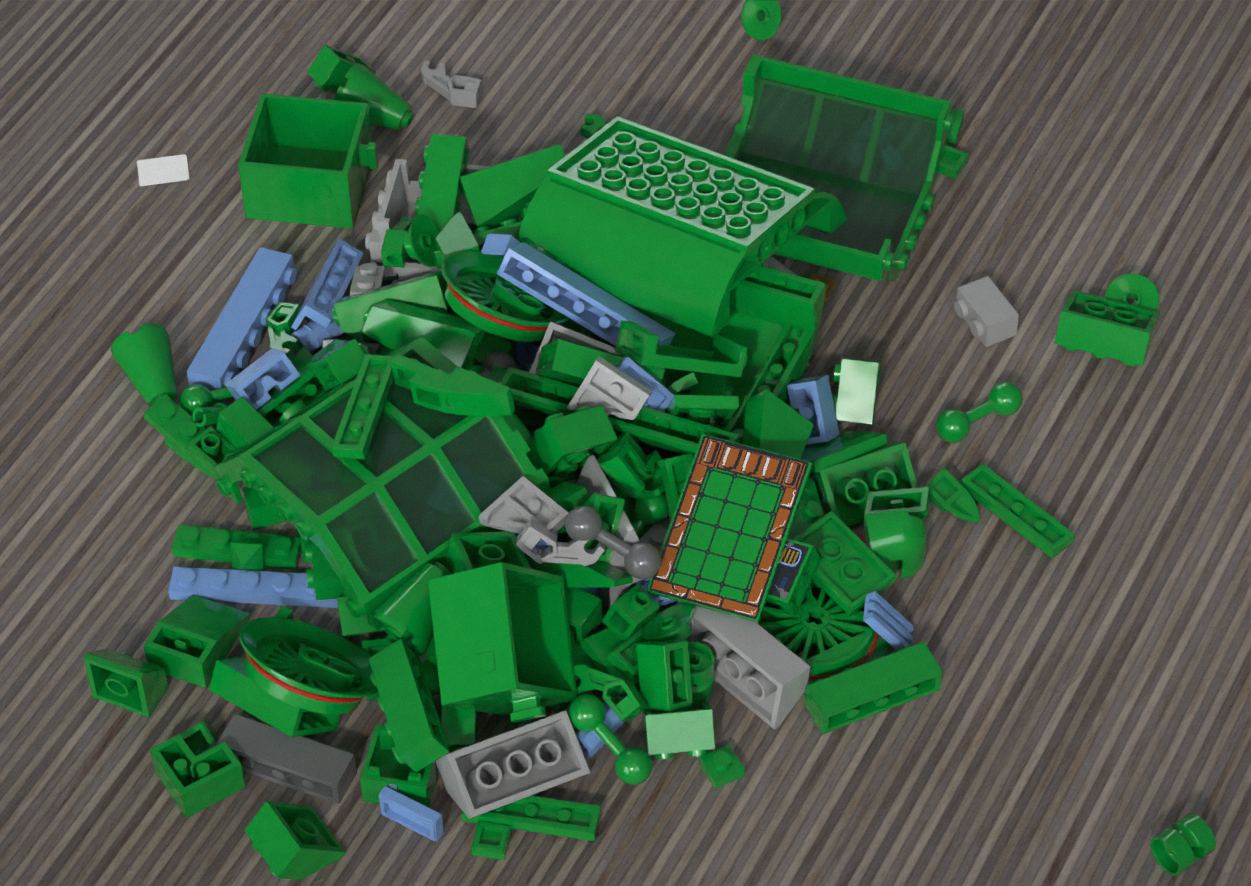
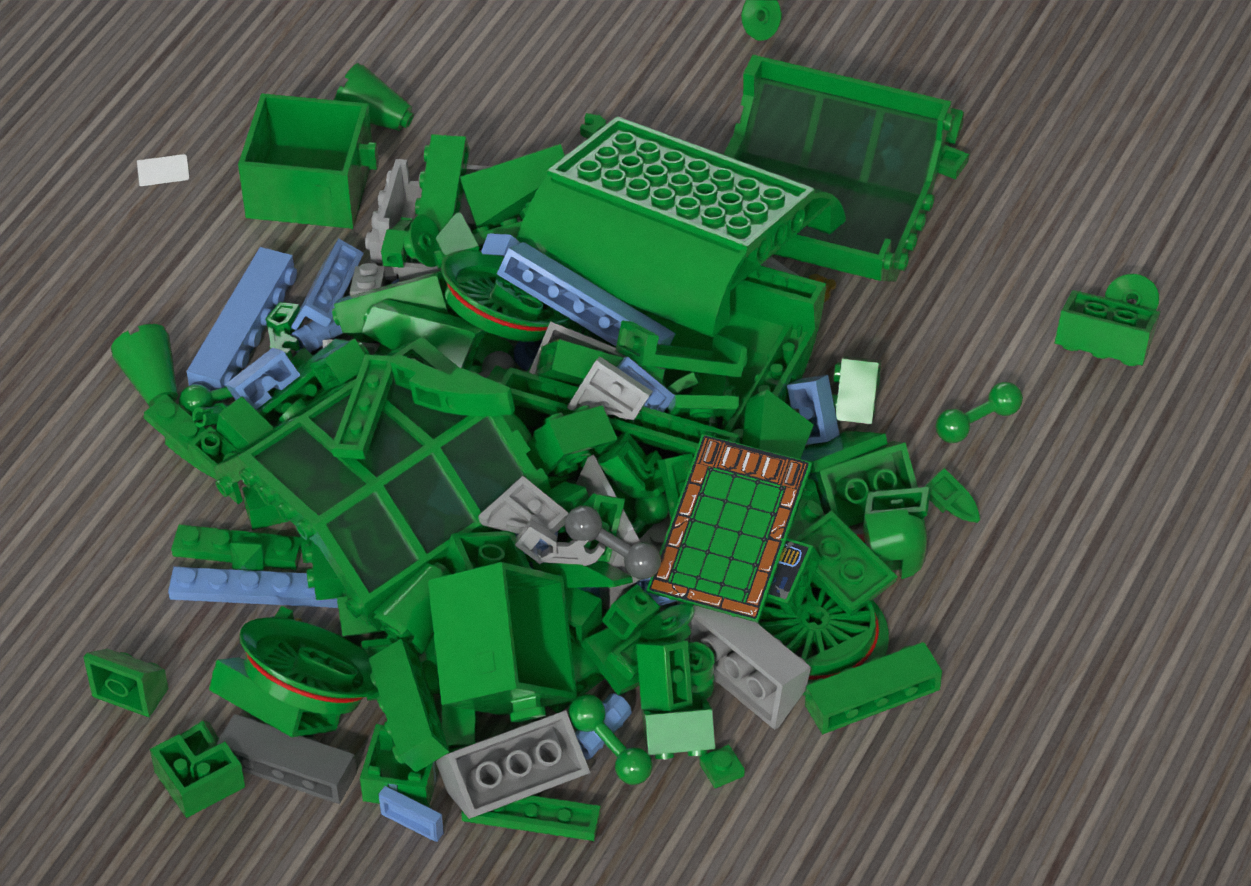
green slope [144,595,251,688] -> none
green slope [244,801,346,880] -> none
green slope [307,45,376,92] -> none
light grey piece [421,61,482,108] -> none
green tile [471,821,512,860] -> none
green piece [574,664,648,722] -> none
medium blue tile [863,591,914,651] -> none
light grey brick [954,276,1019,347] -> none
green plate [961,464,1075,559] -> none
green wheel [1150,813,1216,876] -> none

